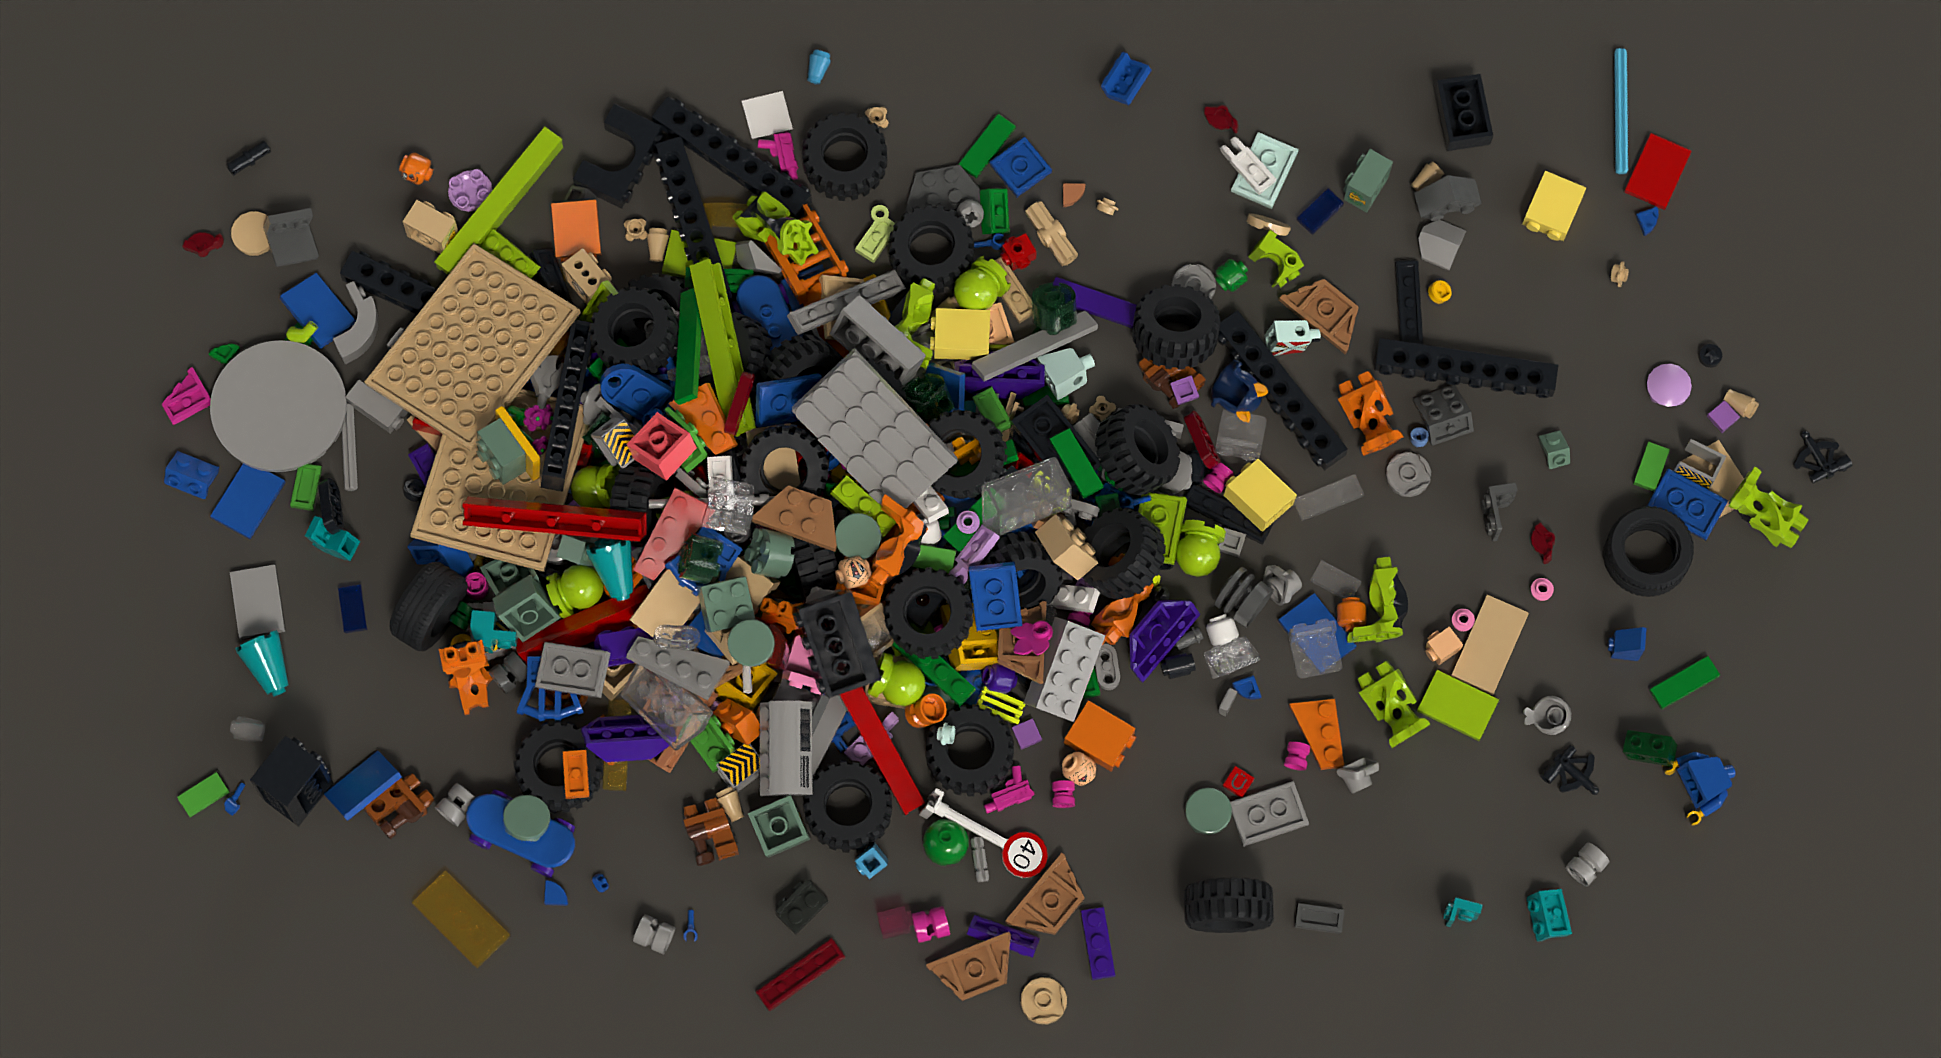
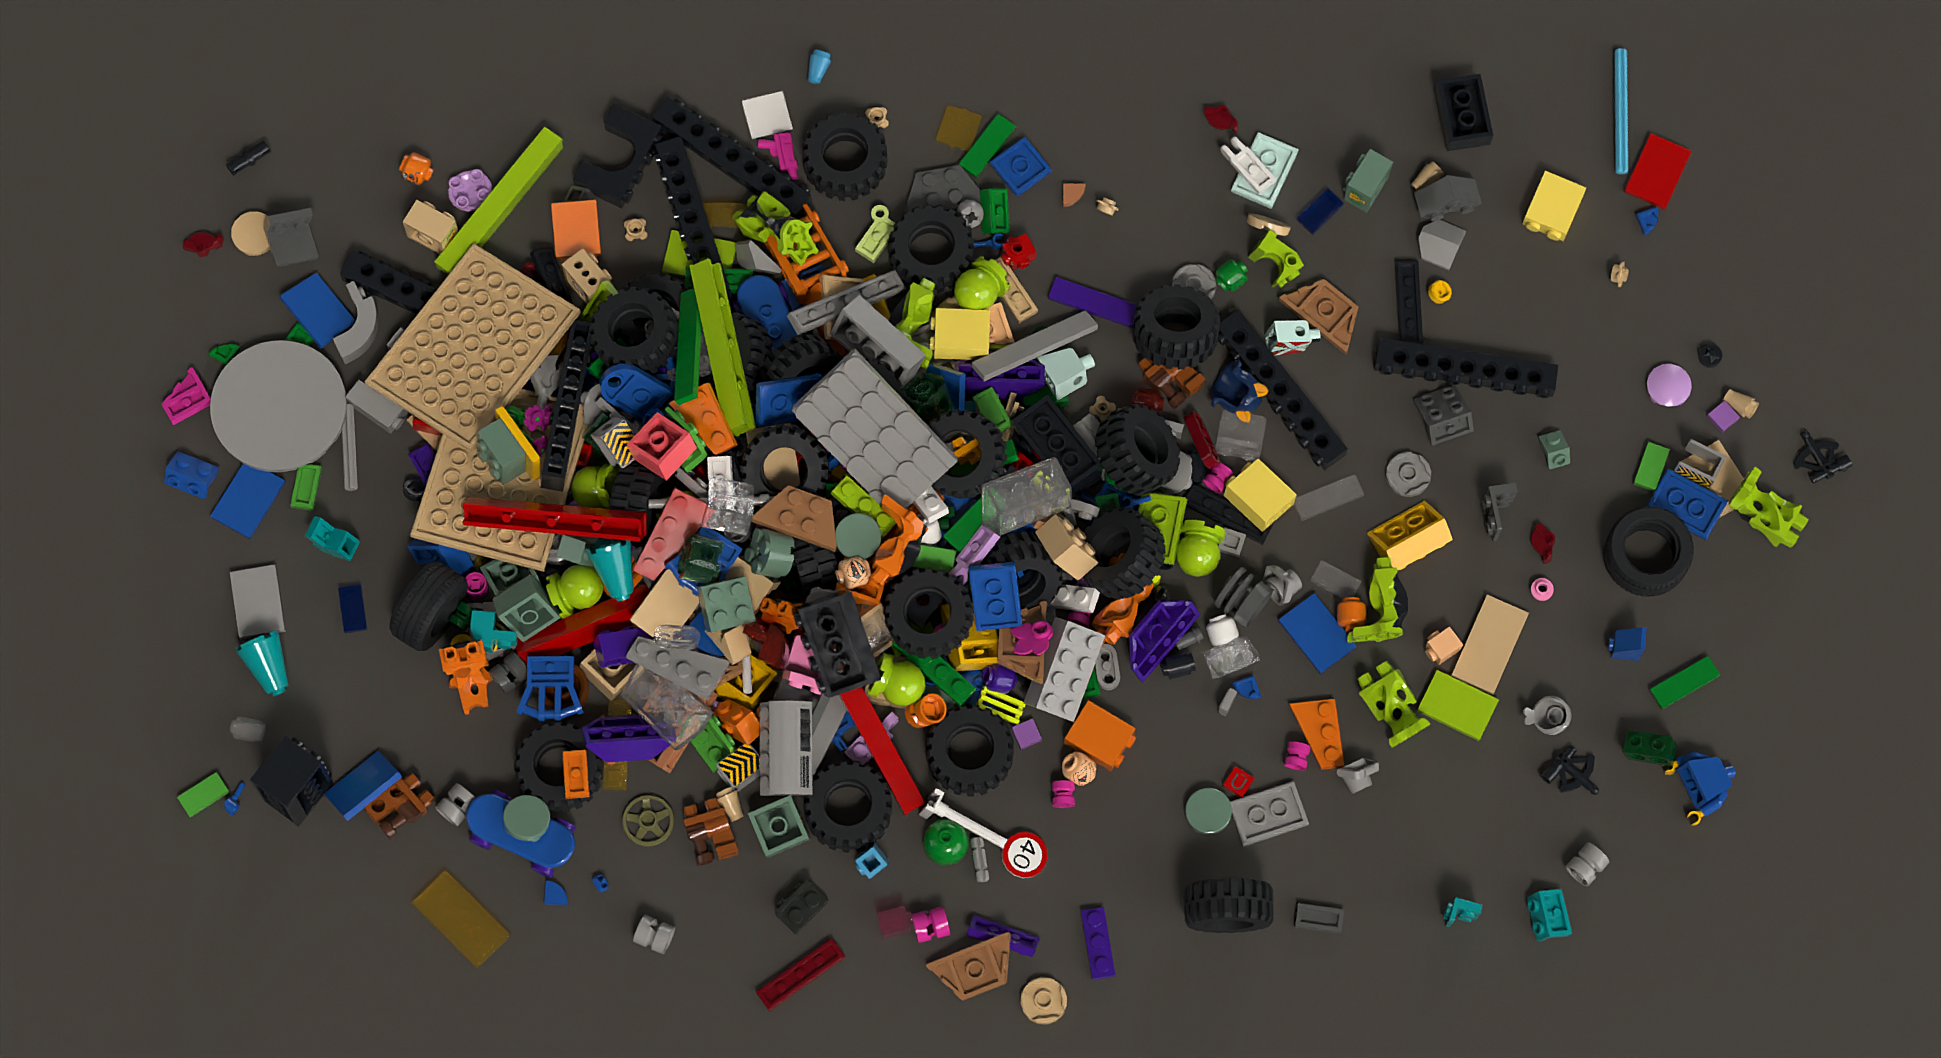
lime arm [286,321,318,343] -> none
black beam [318,478,344,535] -> none
lime plate [480,229,540,279] -> none
light grey tile [535,642,611,698] -> none
tan cone [647,228,669,262] -> none
blue hand [683,910,698,942] -> none
dark red beam [724,371,755,436] -> none
sand green tile [728,620,775,667] -> none
light aqua plate [937,723,955,745] -> none
lavender plate [957,511,980,534] -> none
dark pink piece [984,766,1034,813] -> none
medium nougat wing [1005,853,1084,935] -> none
tan piece [1025,201,1078,266] -> none
clear green brick [1031,282,1077,335] -> none
green tile [1050,428,1103,499] -> none
tan plate [1061,403,1080,424] -> none
blue bracket [1101,52,1151,105] -> none
medium lavender tile [1170,375,1199,405] -> none
clear bracket [1288,619,1342,679] -> none
orange hips [1338,371,1404,456] -> none
medium blue hinge [1410,427,1429,447] -> none
bright pink plate [1452,609,1475,632] -> none
none -> olive wheel [622,795,674,846]
none -> clear yellow piece [935,105,982,151]
none -> clear red head [1132,388,1164,415]
none -> yellow slope [1367,501,1453,570]

